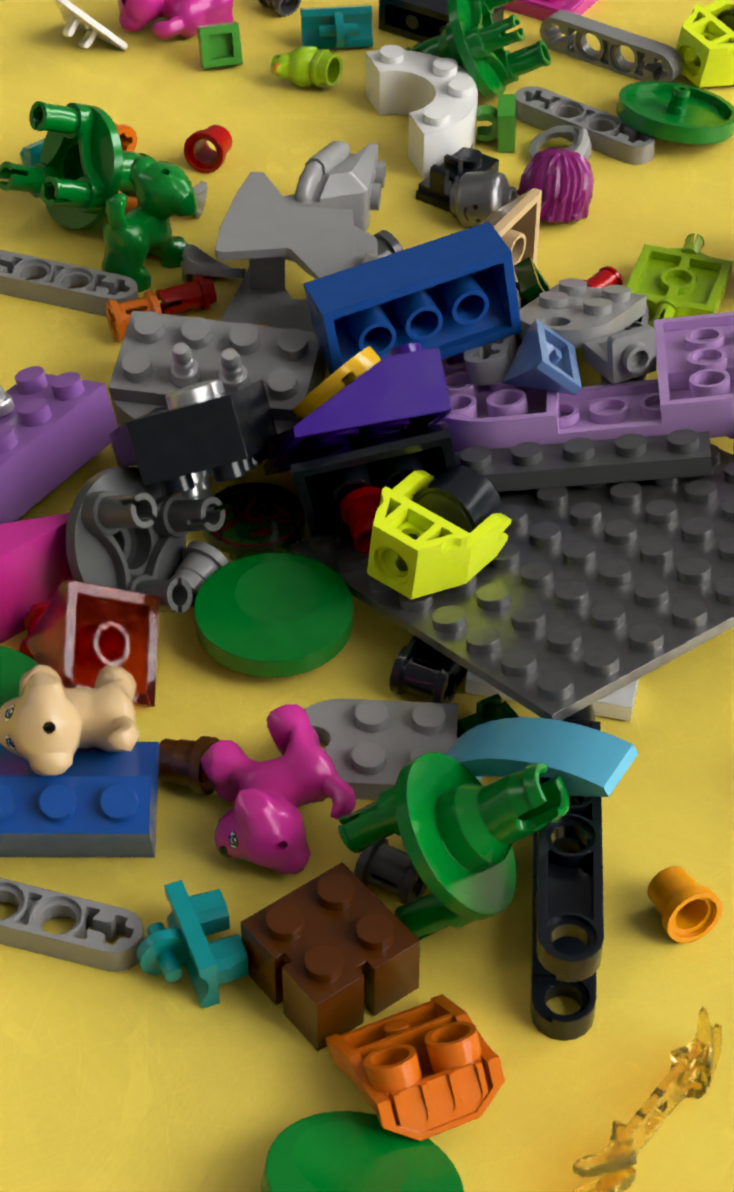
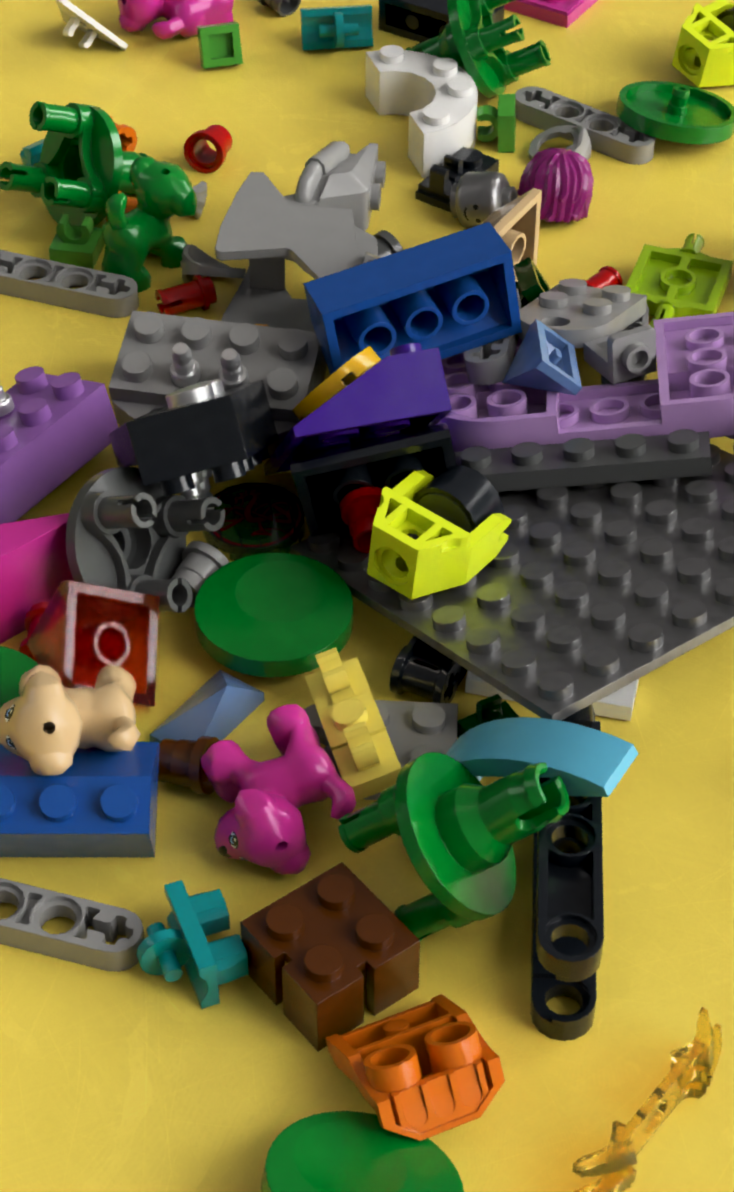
orange bush [106,290,162,342] -> none
lime animal [271,46,342,88] -> none
dark grey bush [354,838,427,905] -> none
light grey beam [540,10,683,82] -> none
light orange piece [647,866,722,943] -> none
none -> bright green tile [49,214,105,268]
none -> medium blue slope [150,670,264,744]
none -> light yellow plate [305,647,402,801]

